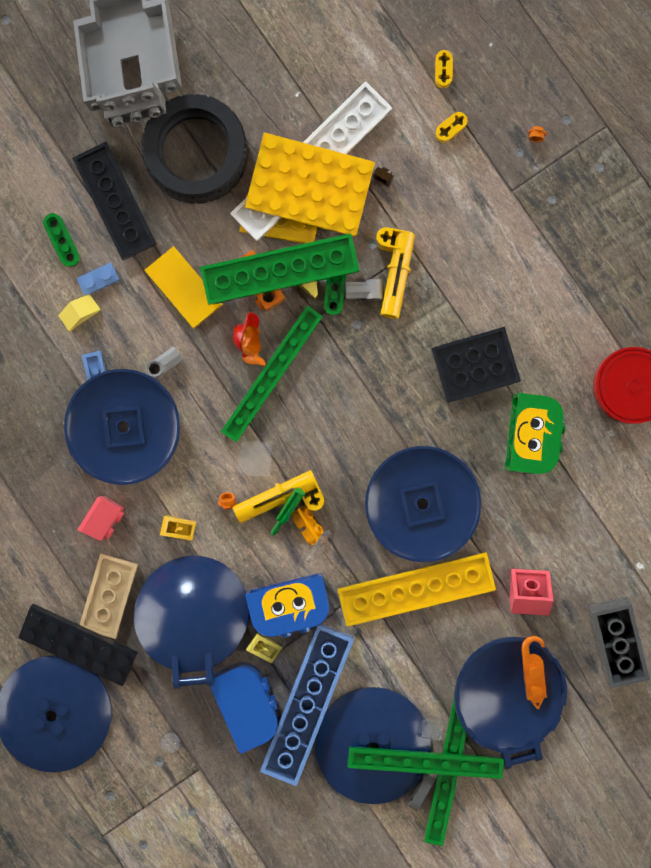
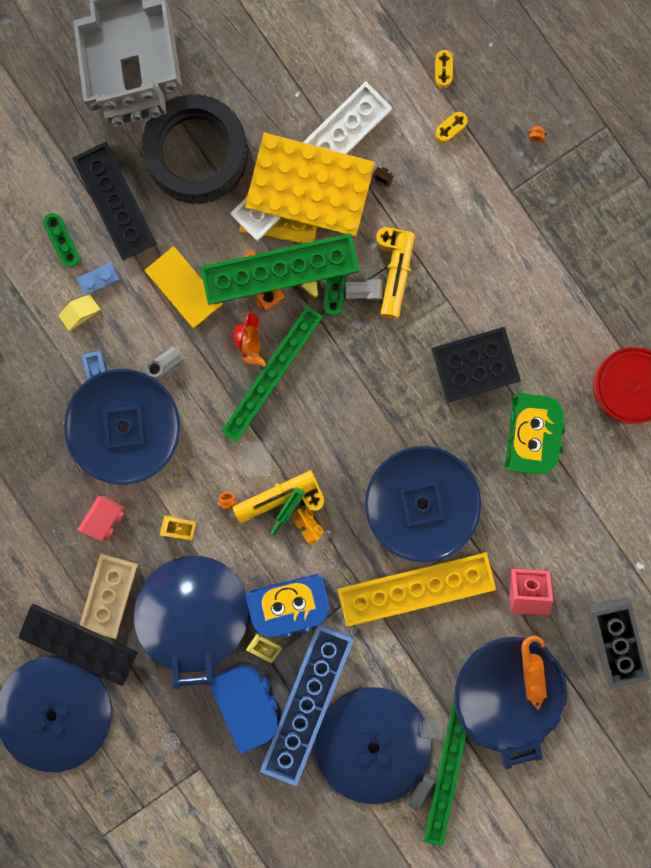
green plate [347,746,504,779] -> none

